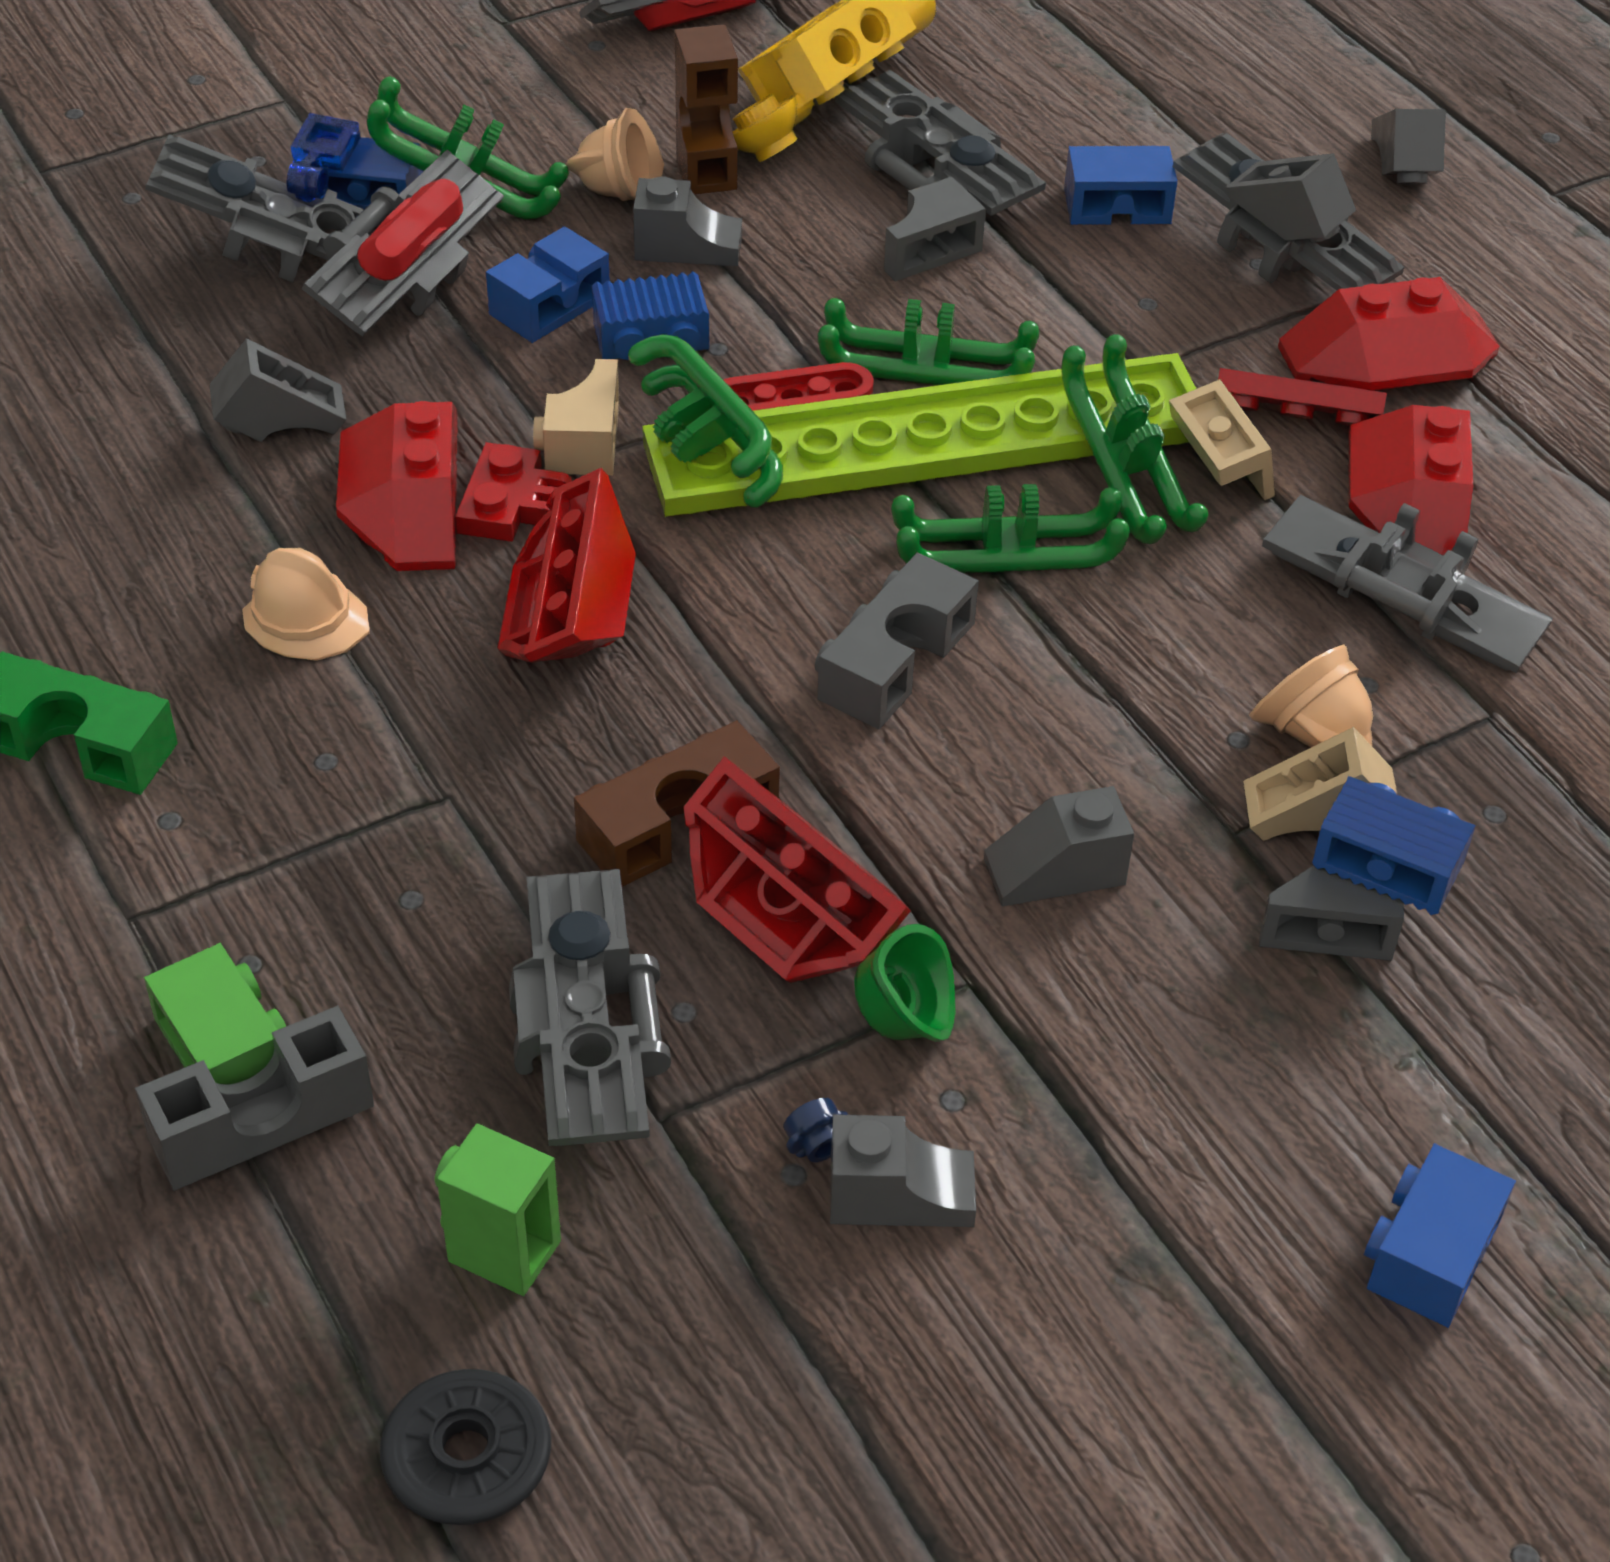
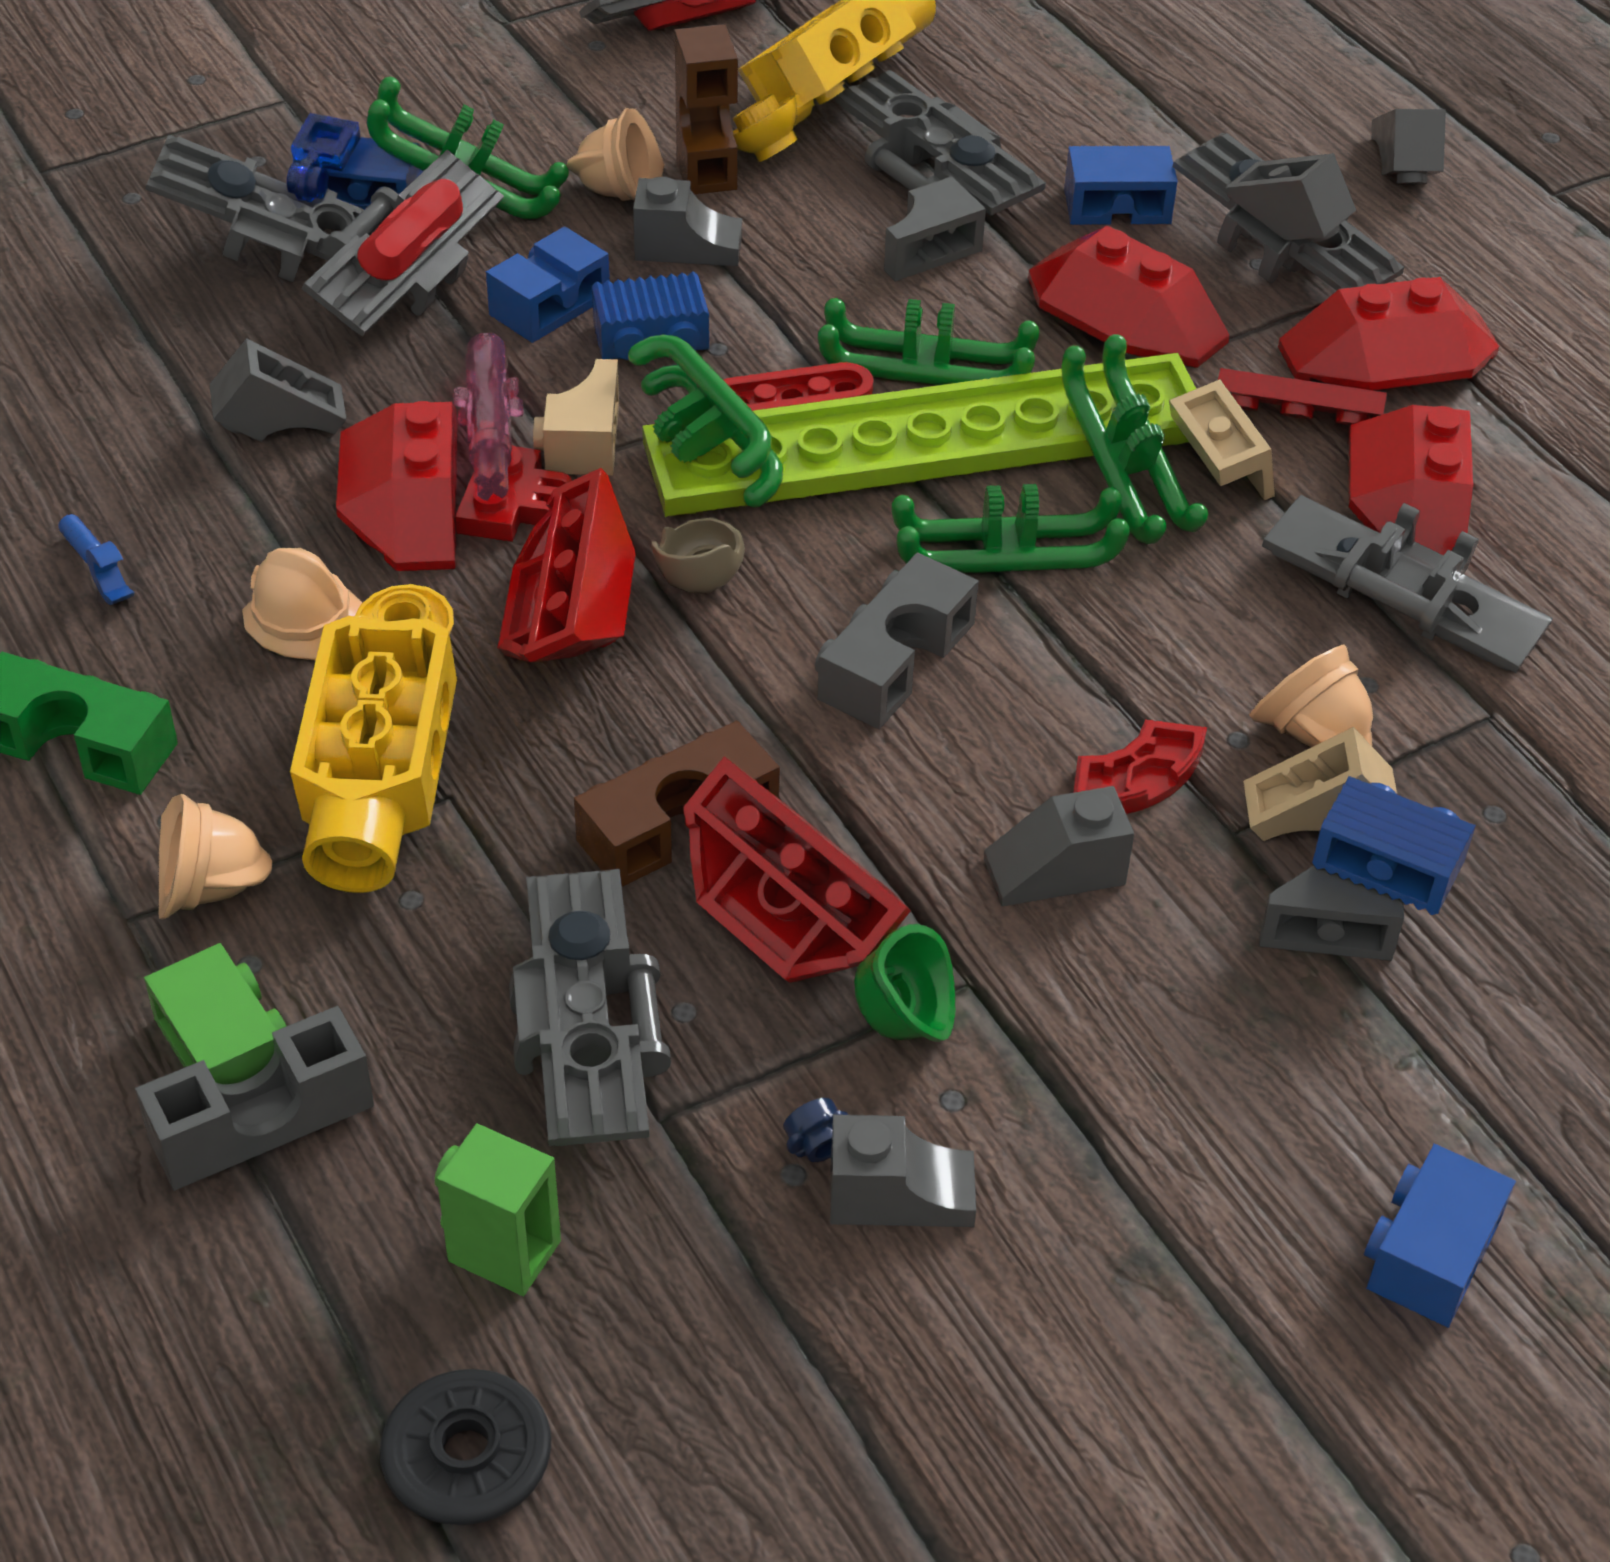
none -> blue piece [58,514,134,605]
none -> light nougat piece [159,794,272,920]
none -> yellow brick [290,584,457,893]
none -> clear pink piece [453,333,524,501]
none -> dark tan hair [651,517,745,594]
none -> red wedge [1028,226,1230,368]
none -> red tile [1073,719,1207,814]

